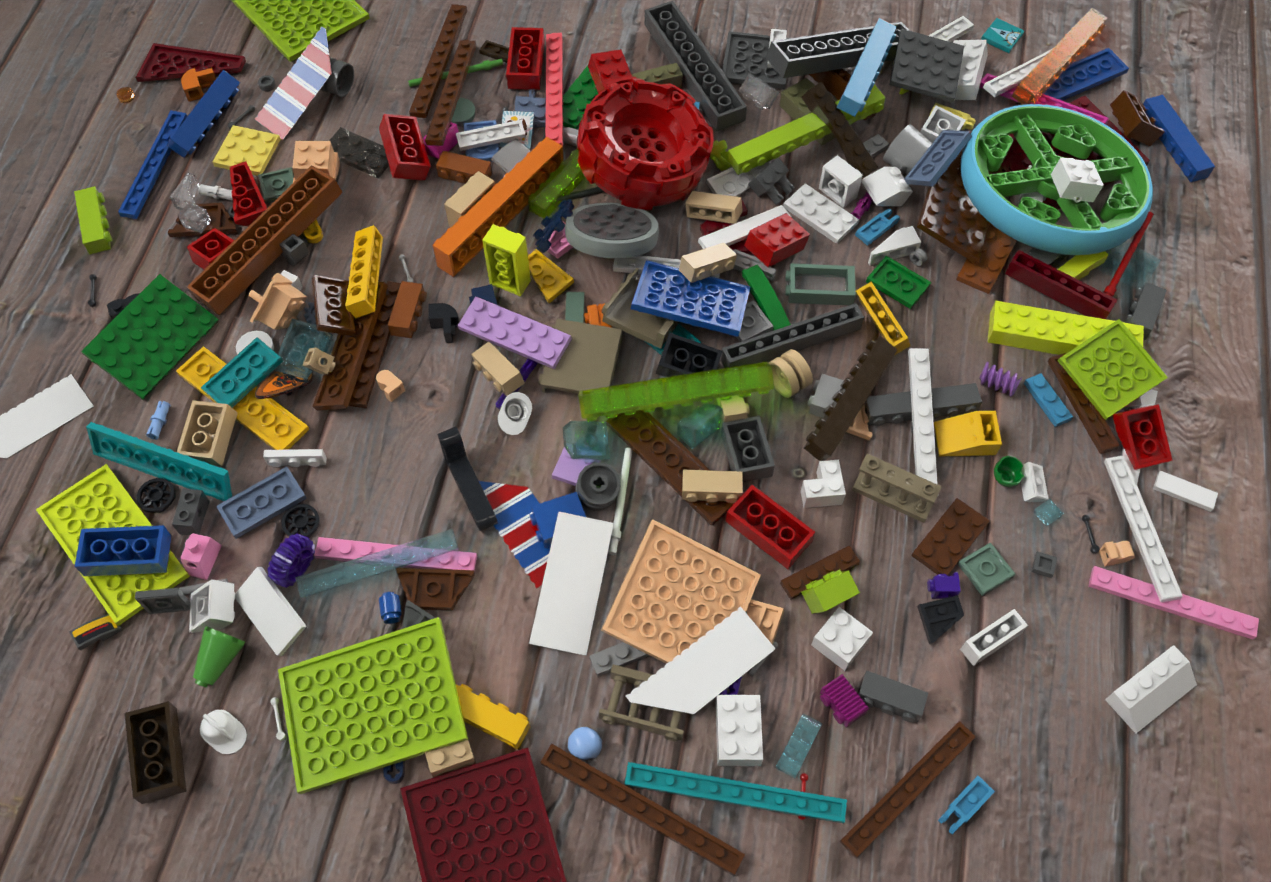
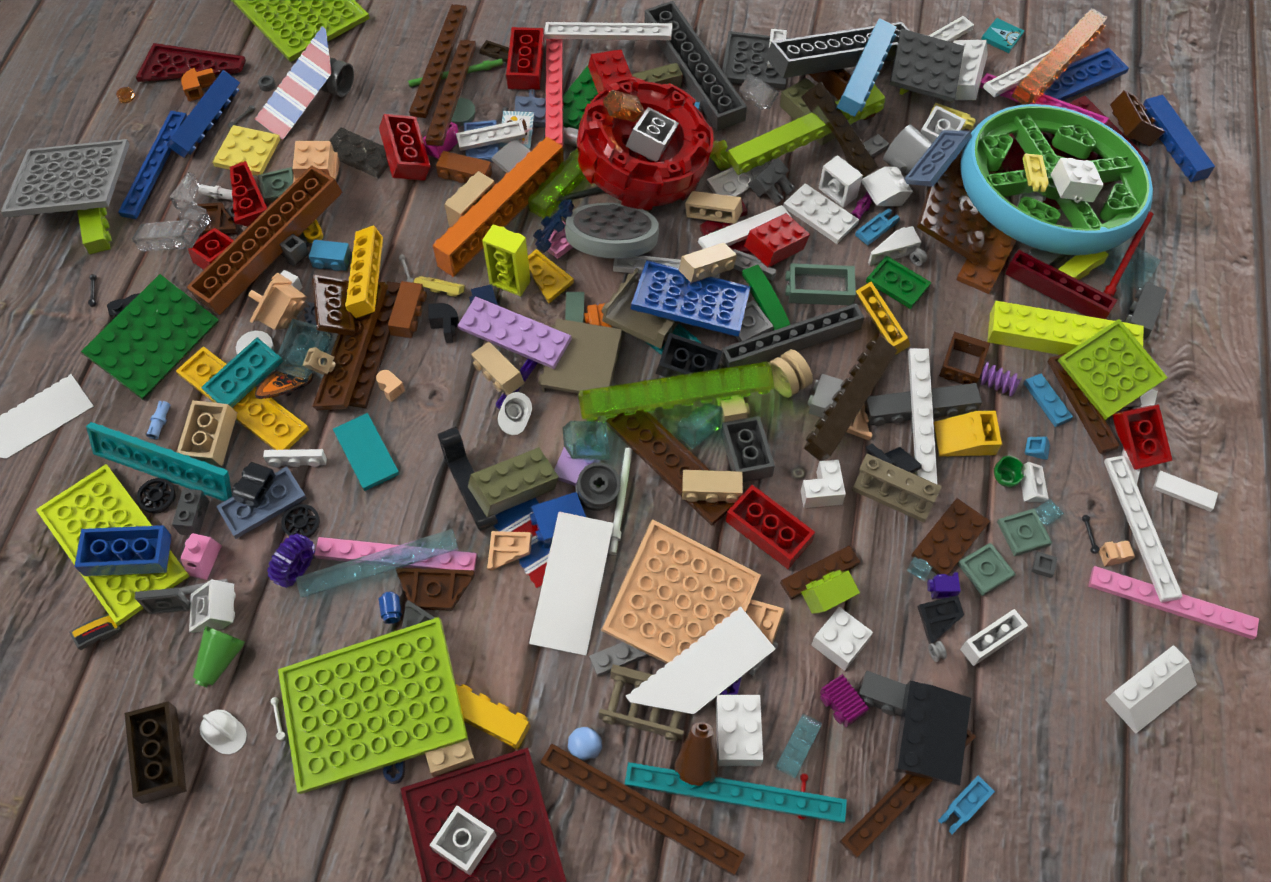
white tile [235,567,307,656] -> none
none -> light grey plate [1,139,130,217]
none -> clear brick [131,220,202,251]
none -> black brick [232,462,276,508]
none -> dark azure brick [309,240,352,271]
none -> teal tile [333,413,400,491]
none -> light yellow hinge [414,276,465,297]
none -> white brick [430,806,496,876]
none -> olive brick [468,447,559,518]
none -> light nougat wing [487,531,532,571]
none -> white plate [544,22,673,40]
none -> clear orange brick [603,90,645,122]
none -> light grey brick [626,107,679,162]
none -> reddish brown cone [675,722,719,786]
none -> black bracket [866,444,922,473]
none -> black slope [893,681,971,786]
none -> clear light blue plate [907,557,932,581]
none -> light grey bush [928,641,947,662]
none -> reddish brown window [939,331,990,385]
none -> sand green tile [997,508,1052,556]
none -> light yellow hinge [1023,154,1049,192]
none -> dark azure slope [1025,437,1050,460]

